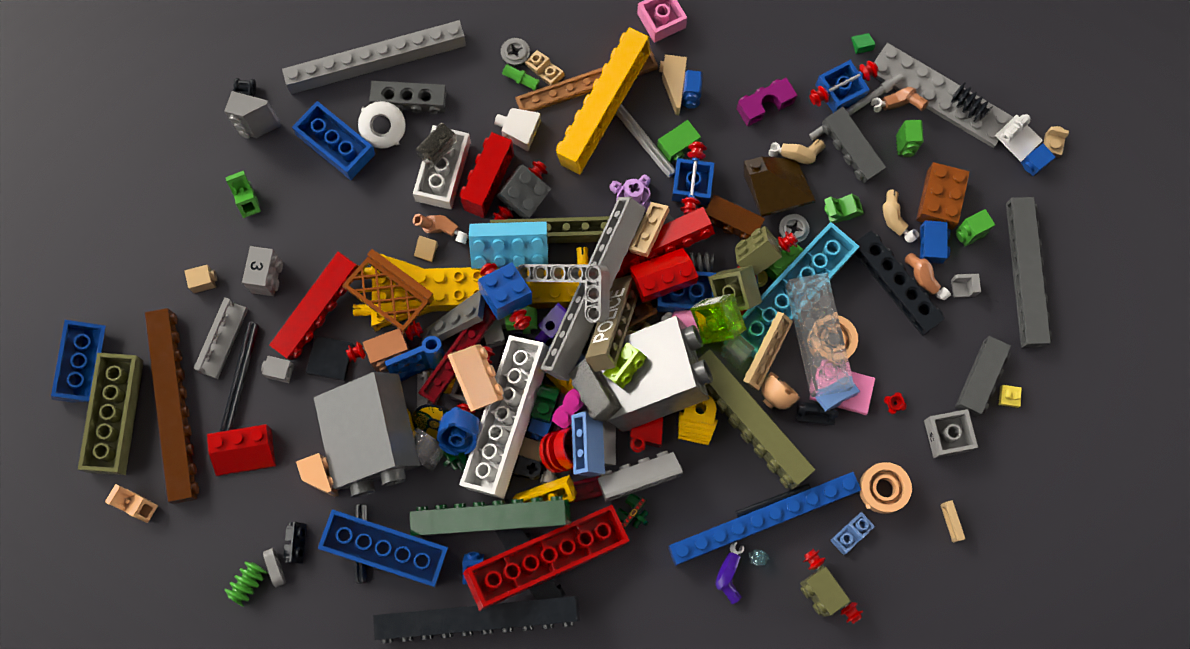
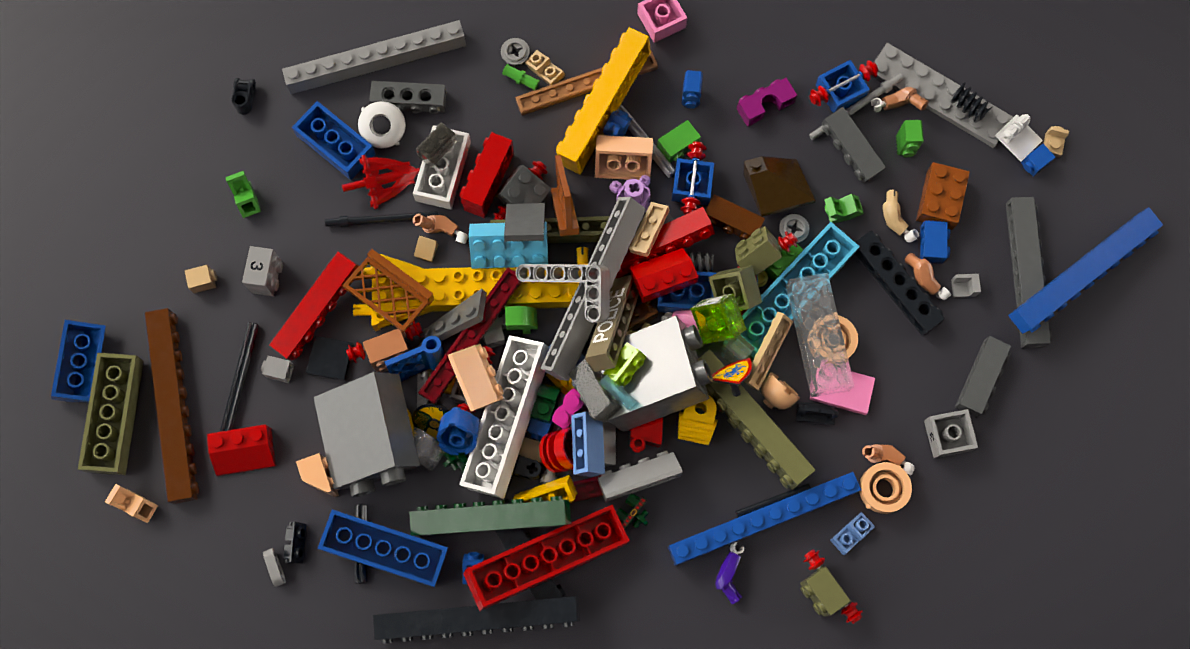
light grey fence [194,297,248,379] -> none
light grey slope [224,91,281,138] -> none
bright green piece [224,561,268,607] -> none
blue brick [478,262,532,330] -> none
white torso [494,108,541,151] -> none
dark purple torso [535,303,567,344] -> none
tan slope [659,55,687,115] -> none
clear light blue plate [749,550,770,565] -> none
tan arm [768,139,825,164] -> none
medium blue slope [814,376,860,412] -> none
green slope [851,33,876,54] -> none
red plate [884,392,907,414] -> none
tan tile [940,500,965,543] -> none
bright green brick [956,209,995,247] -> none
light yellow tile [999,385,1022,408] -> none
none -> black bar [325,211,438,227]
none -> red bar [342,155,420,209]
none -> dark grey tile [504,203,545,241]
none -> dark orange fence [551,155,579,236]
none -> light nougat slope [595,135,653,180]
none -> clear light blue pin [599,374,637,410]
none -> blue brick [603,110,632,137]
none -> shield [712,358,752,397]
none -> nougat arm [862,444,915,475]
none -> blue brick [1008,207,1163,334]

